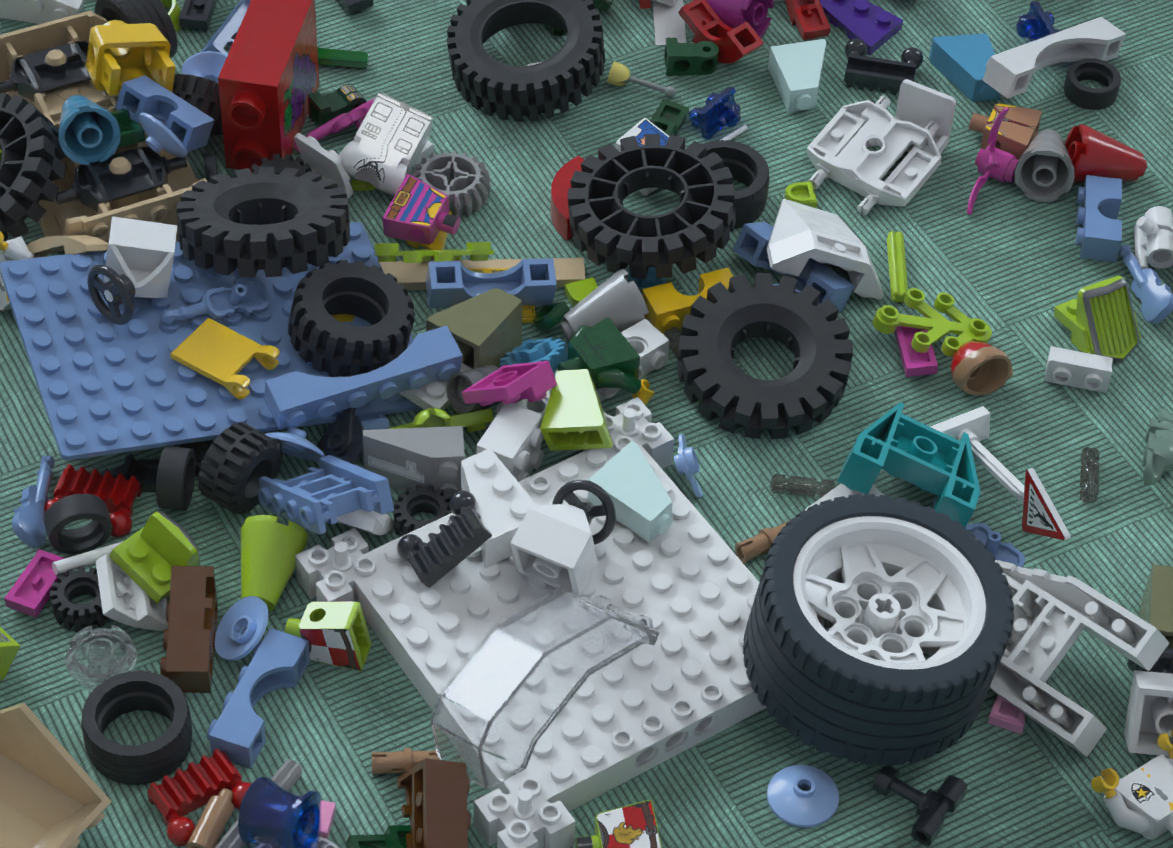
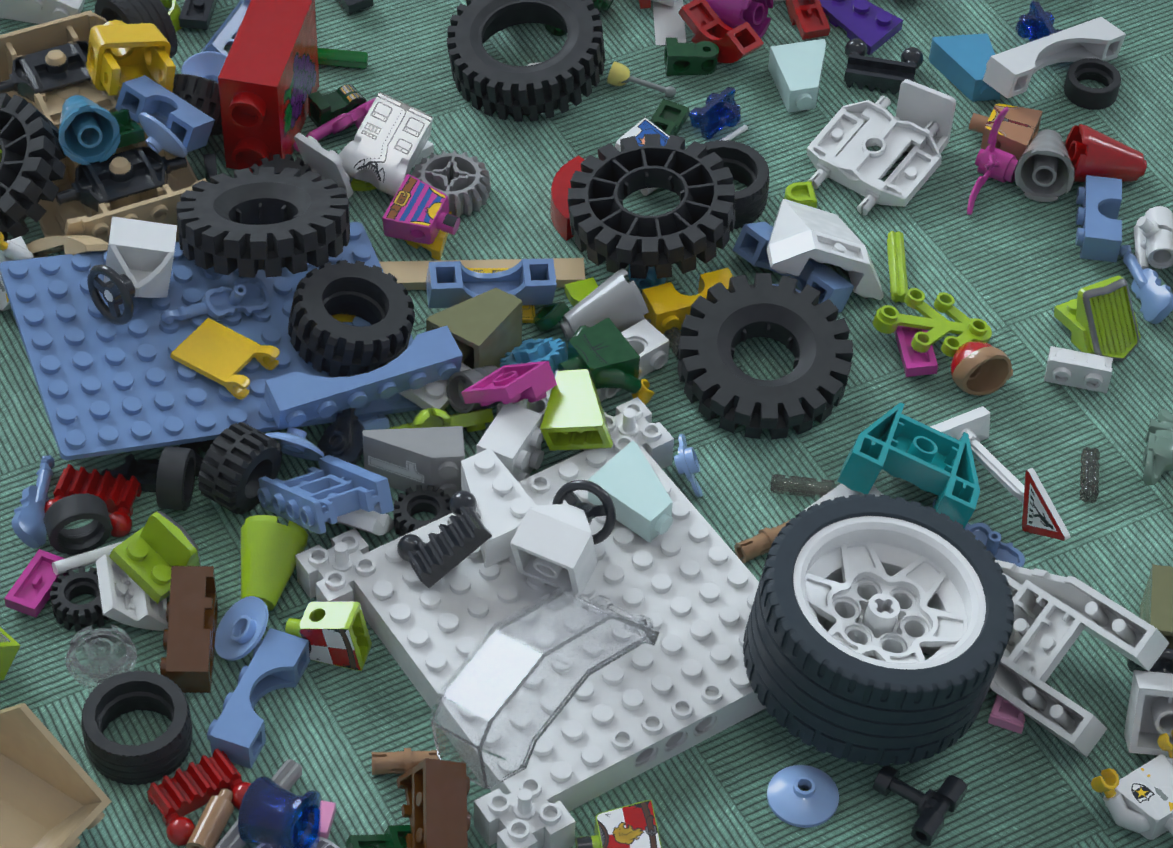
lime plant [374,242,495,263] -> none

